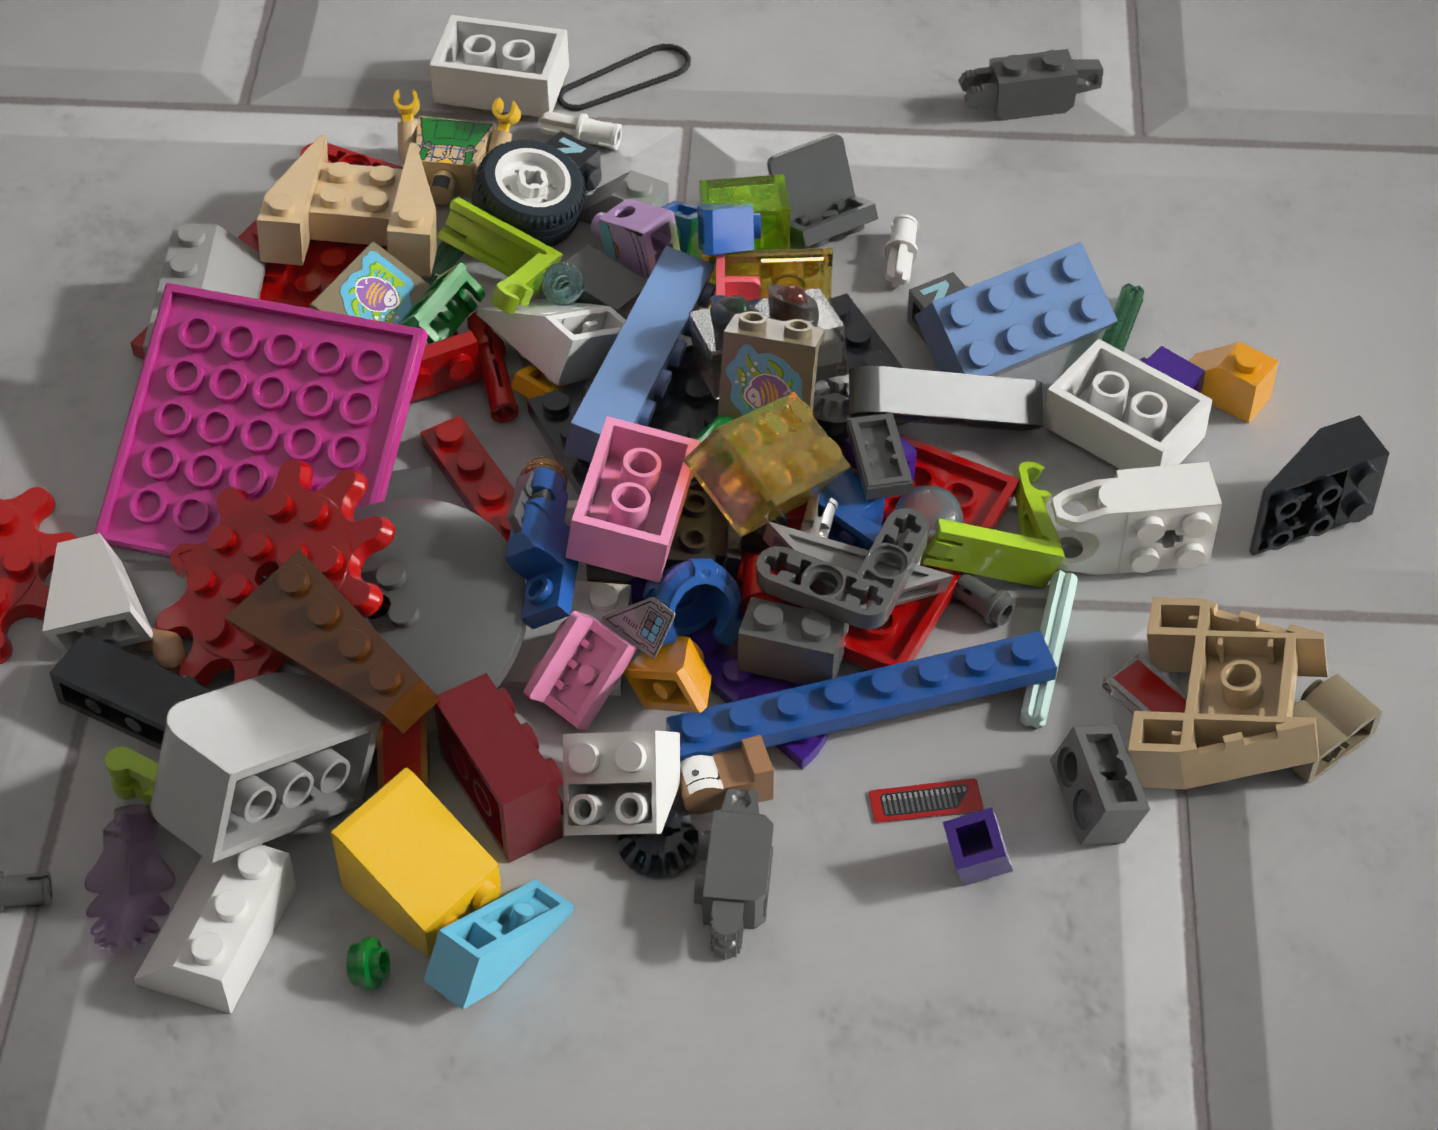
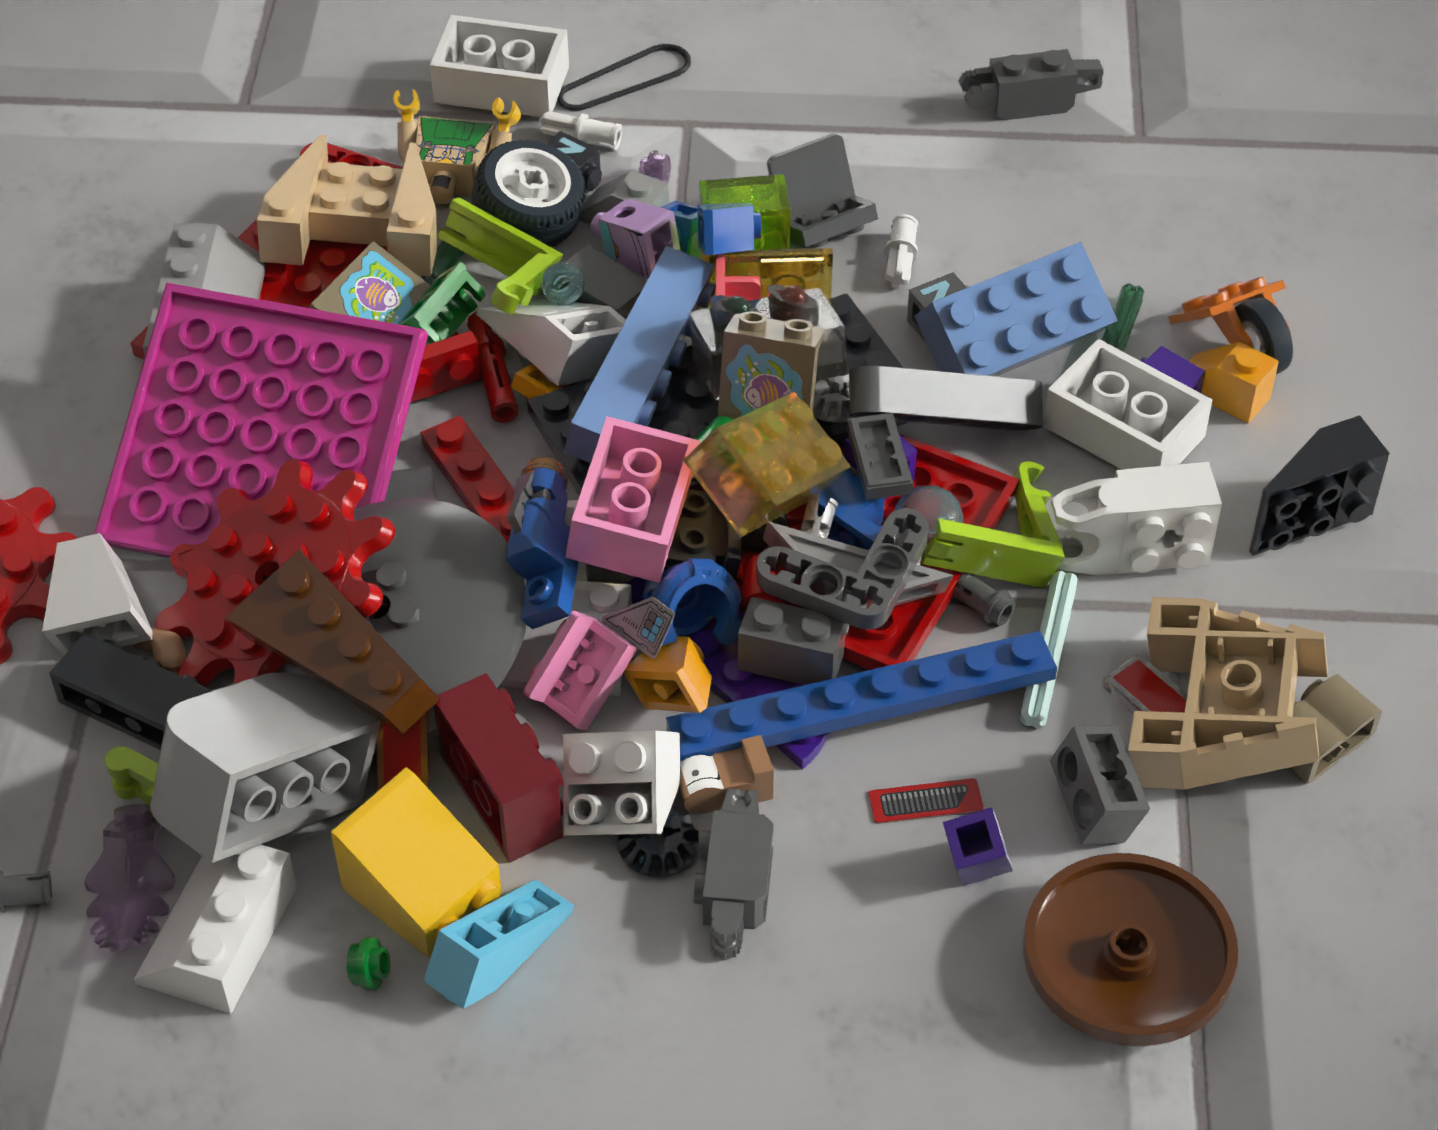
none -> clear purple plate [639,150,671,183]
none -> reddish brown dish [1023,853,1238,1046]
none -> plate [1168,276,1293,374]

